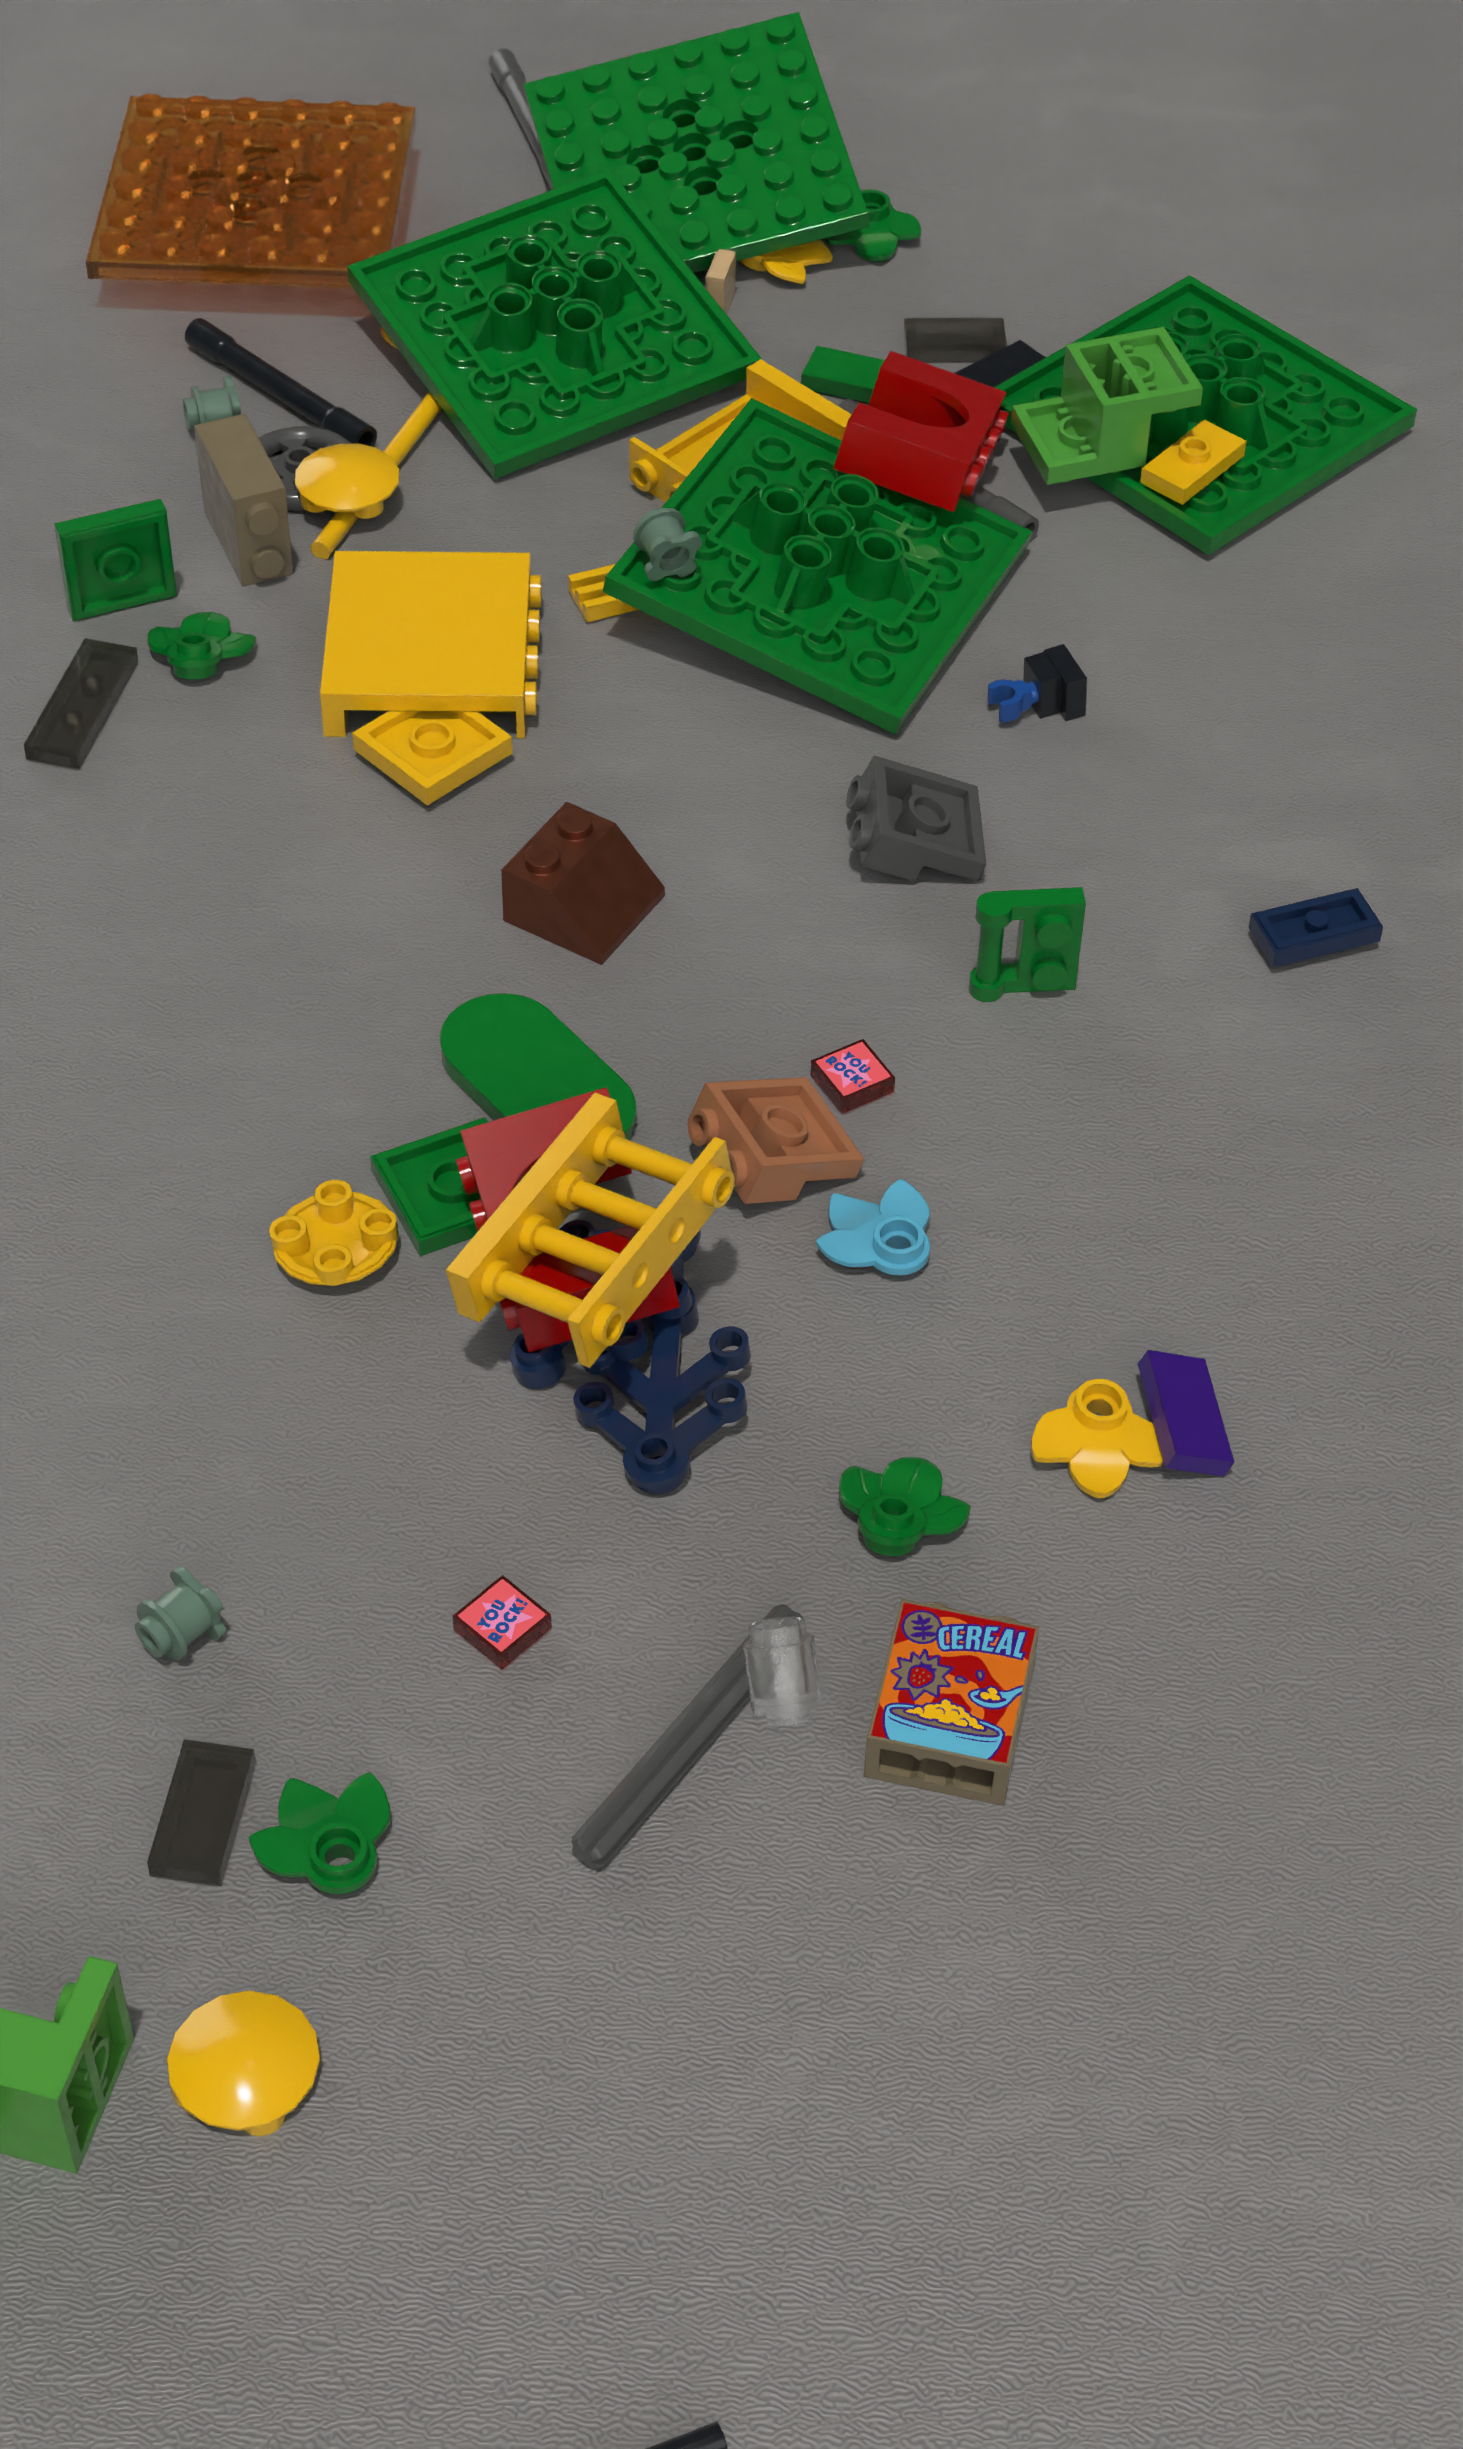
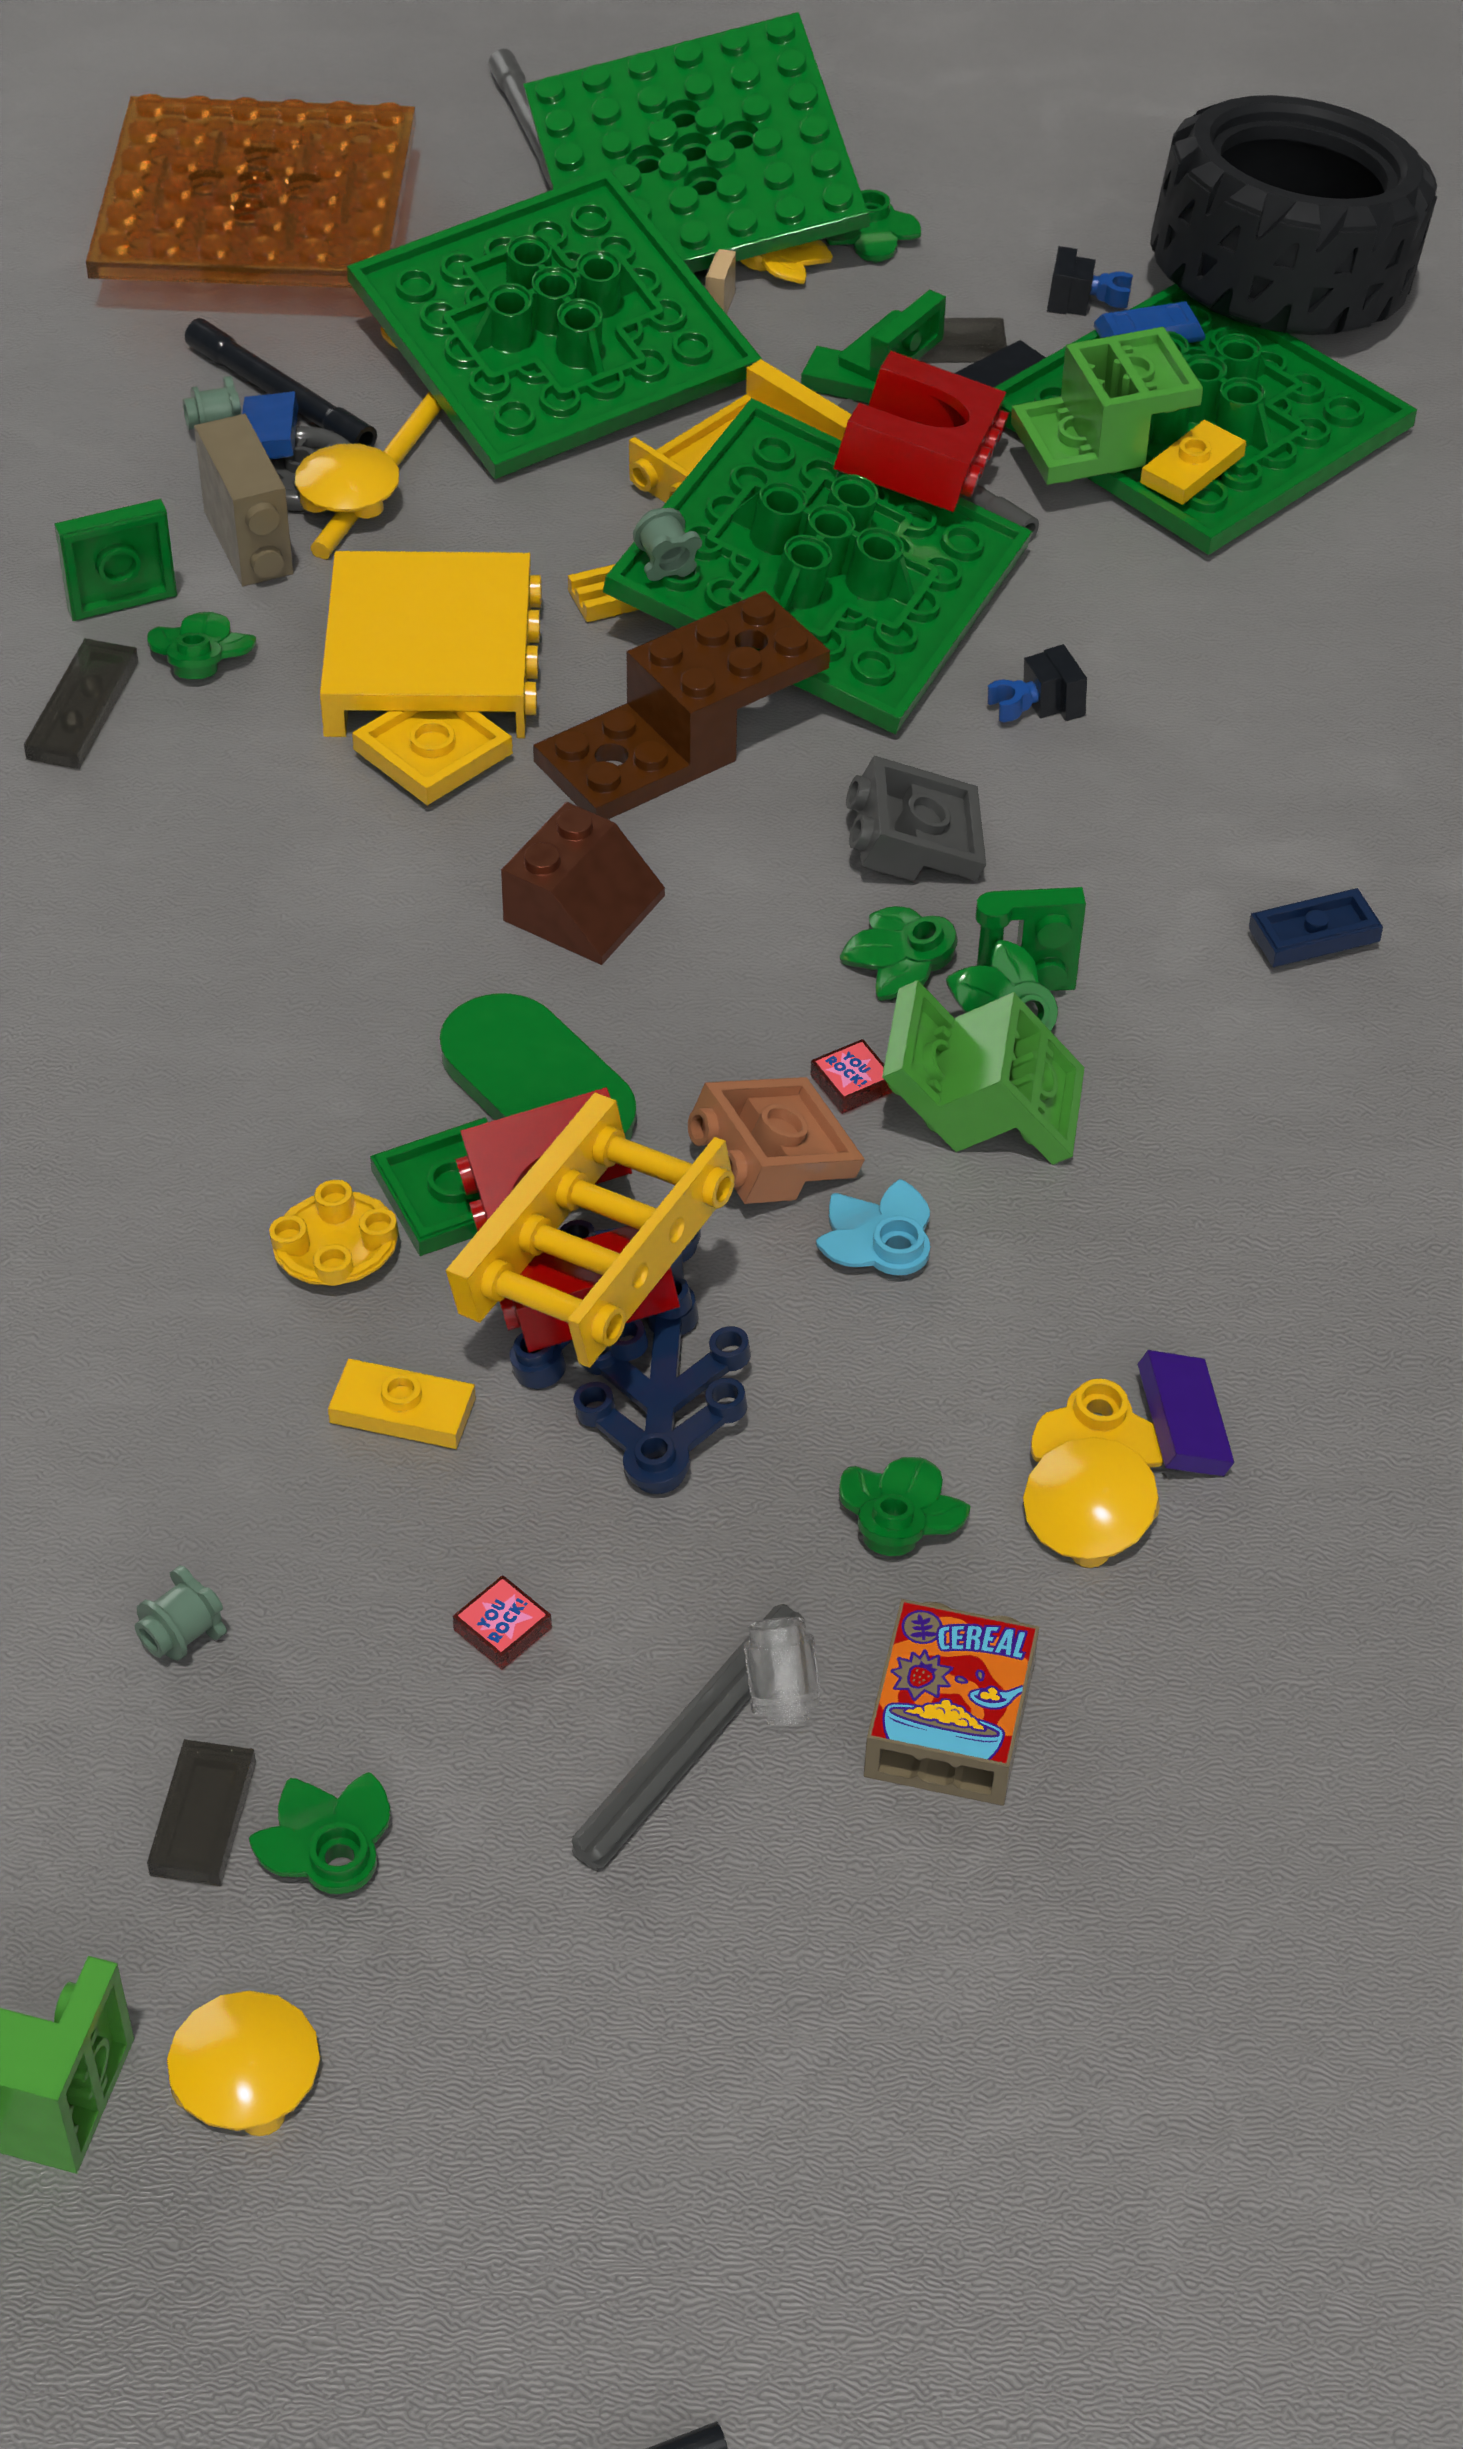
none -> blue tile [242,391,298,459]
none -> yellow plate [328,1358,476,1449]
none -> reddish brown bracket [533,591,830,820]
none -> green panel [838,289,946,382]
none -> green plate [840,906,958,1001]
none -> bright green bracket [882,980,1085,1165]
none -> green plate [946,940,1058,1031]
none -> yellow dish [1023,1437,1160,1568]
none -> black piece [1047,246,1133,316]
none -> blue tile [1094,301,1206,343]
none -> black tyre [1150,95,1437,335]

